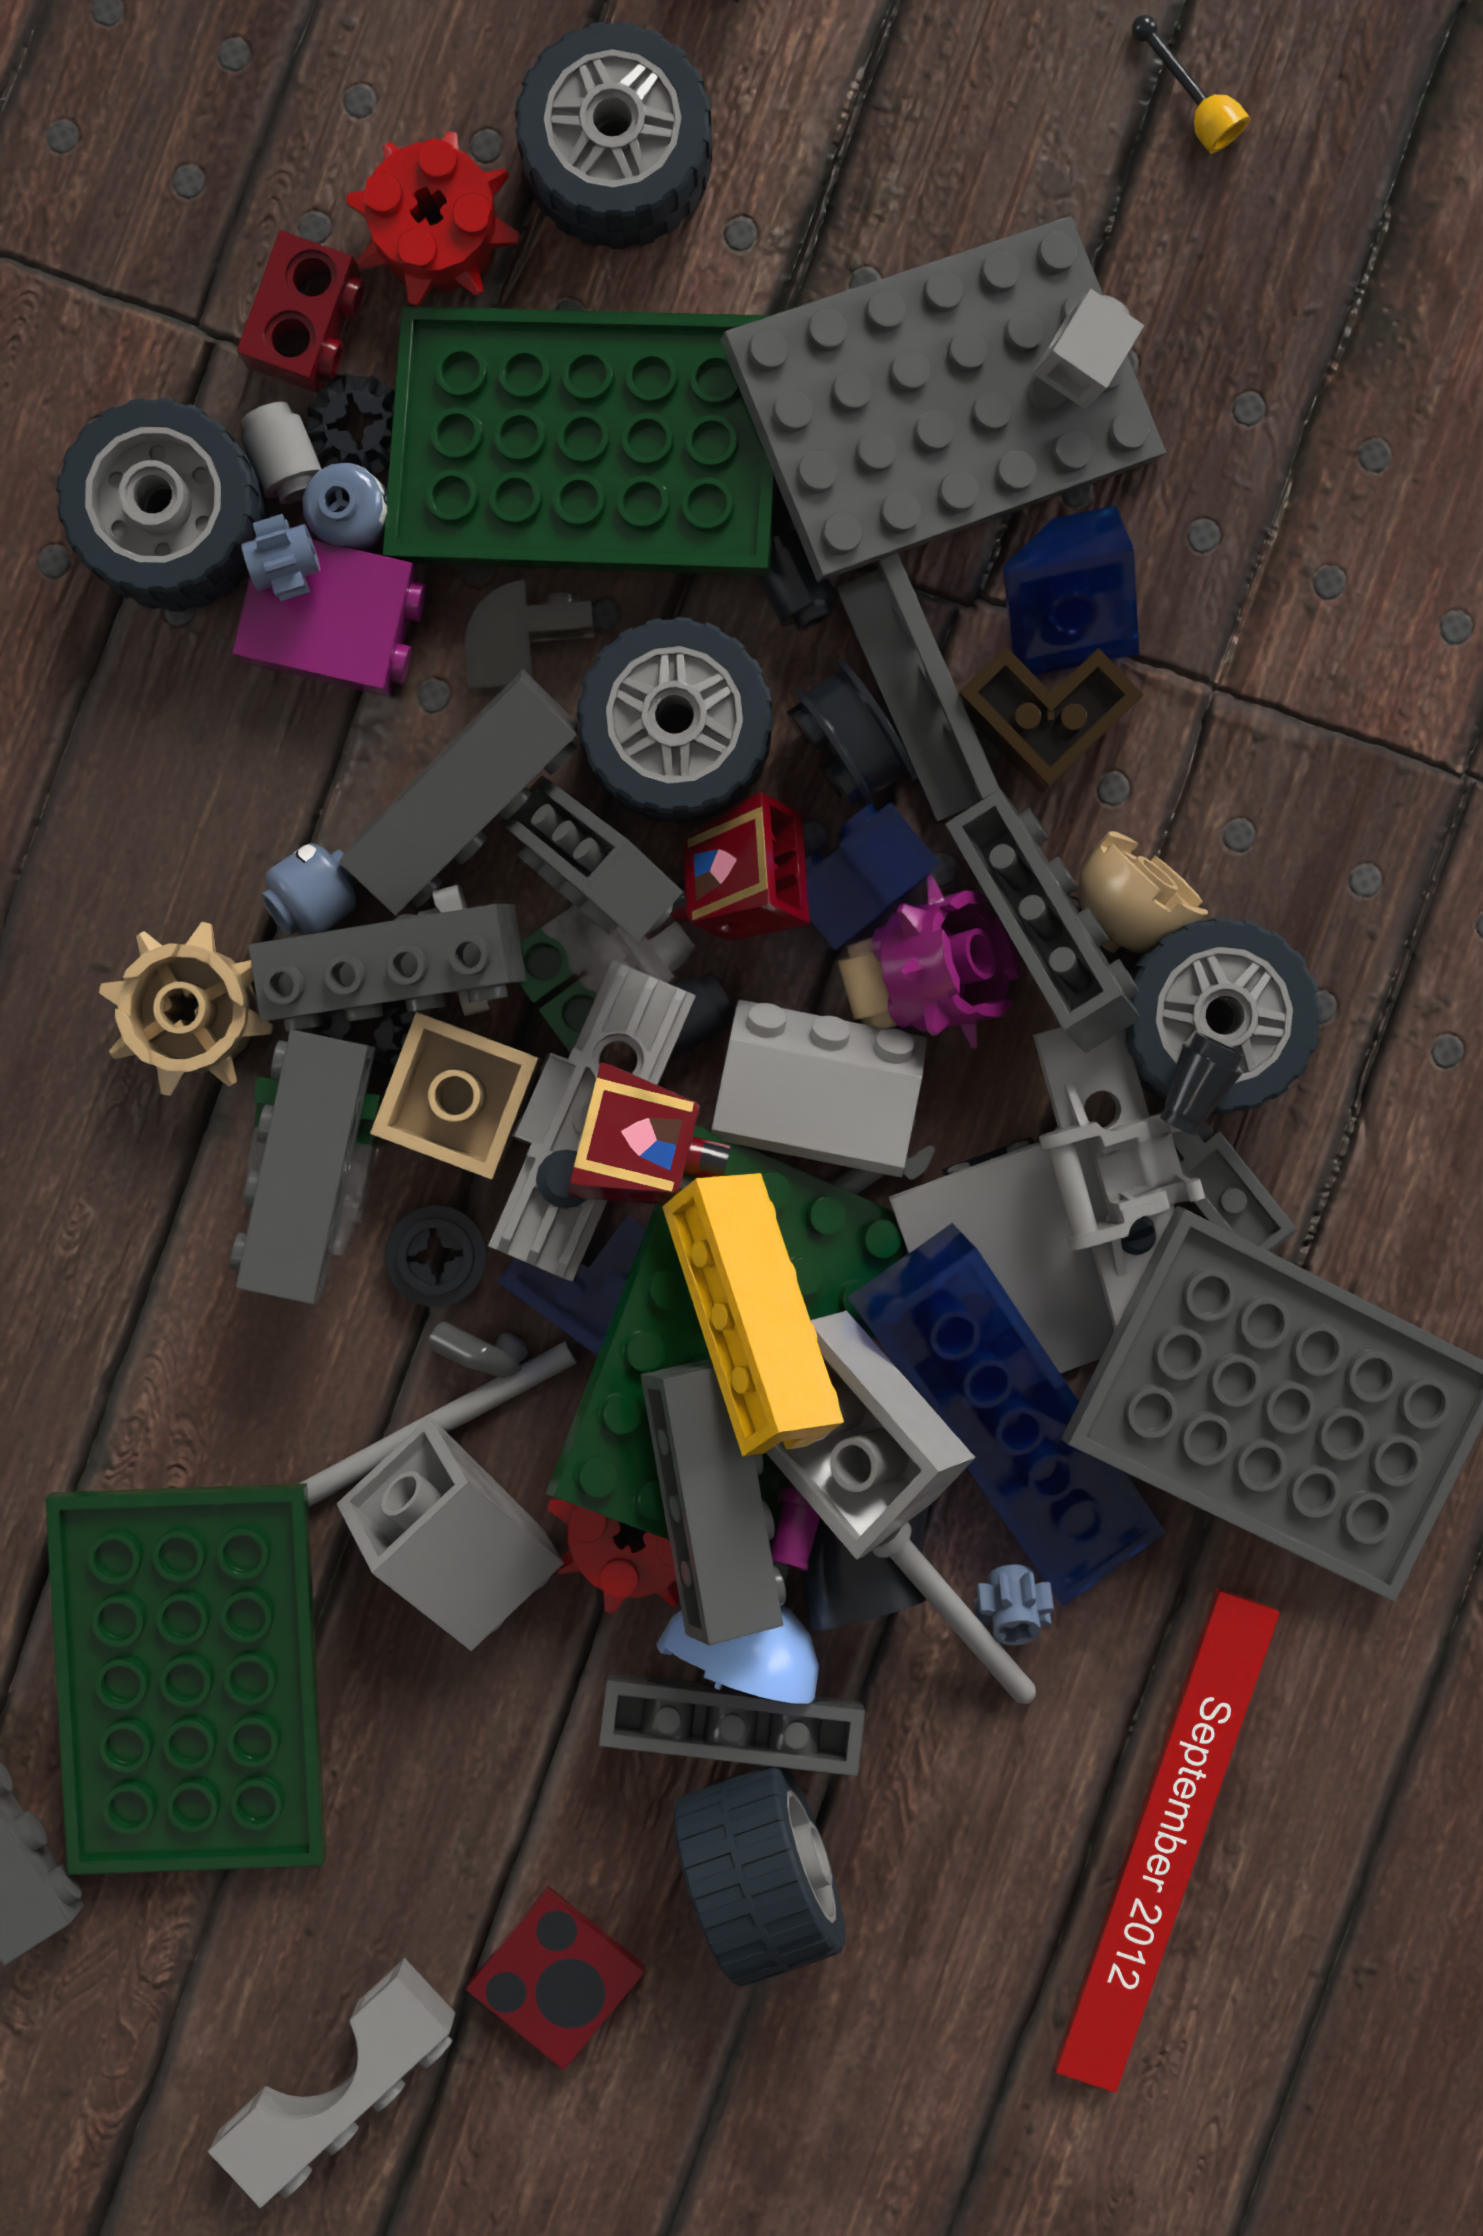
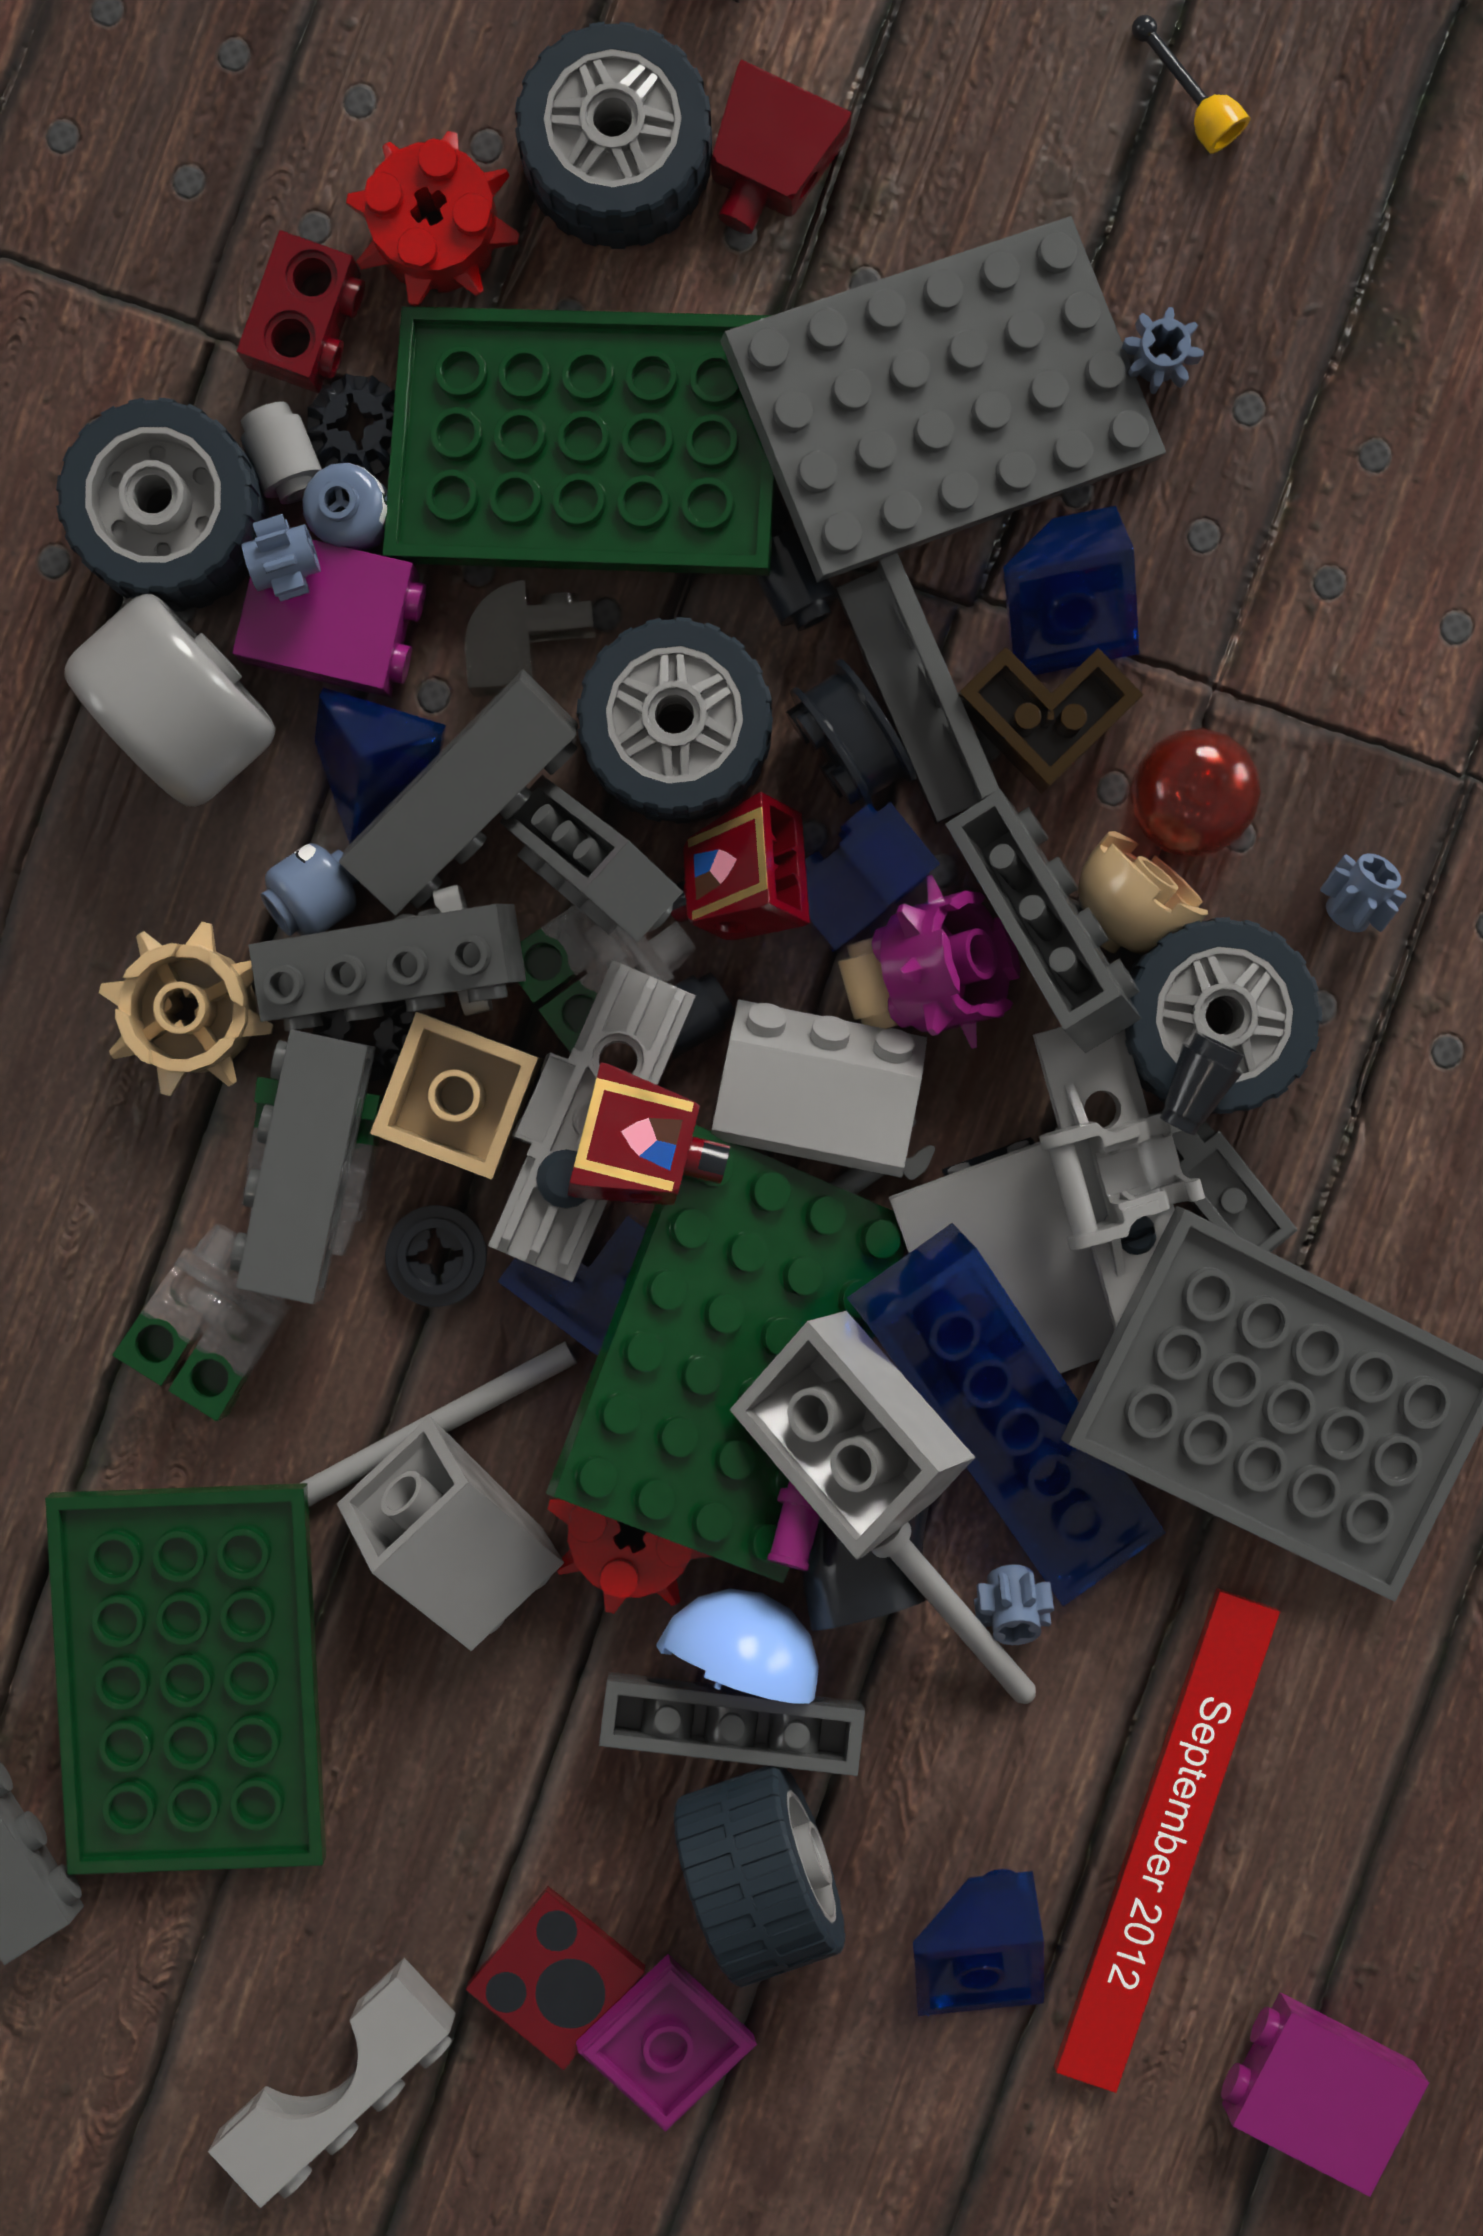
dark grey arm [429,1321,528,1378] -> none
dark grey brick [640,1358,786,1645] -> none
yellow brick [662,1173,844,1457] -> none
light grey brick [1032,289,1145,409] -> none
none -> light grey wheel [64,594,275,807]
none -> clear hips [112,1224,291,1421]
none -> clear blue slope [315,687,446,844]
none -> magenta tile [576,1954,757,2132]
none -> dark red torso [711,59,852,234]
none -> clear blue slope [913,1869,1044,2016]
none -> sand blue gear [1122,307,1204,394]
none -> clear red cylinder [1130,728,1261,857]
none -> magenta brick [1221,1992,1429,2197]
none -> sand blue gear [1320,853,1407,932]

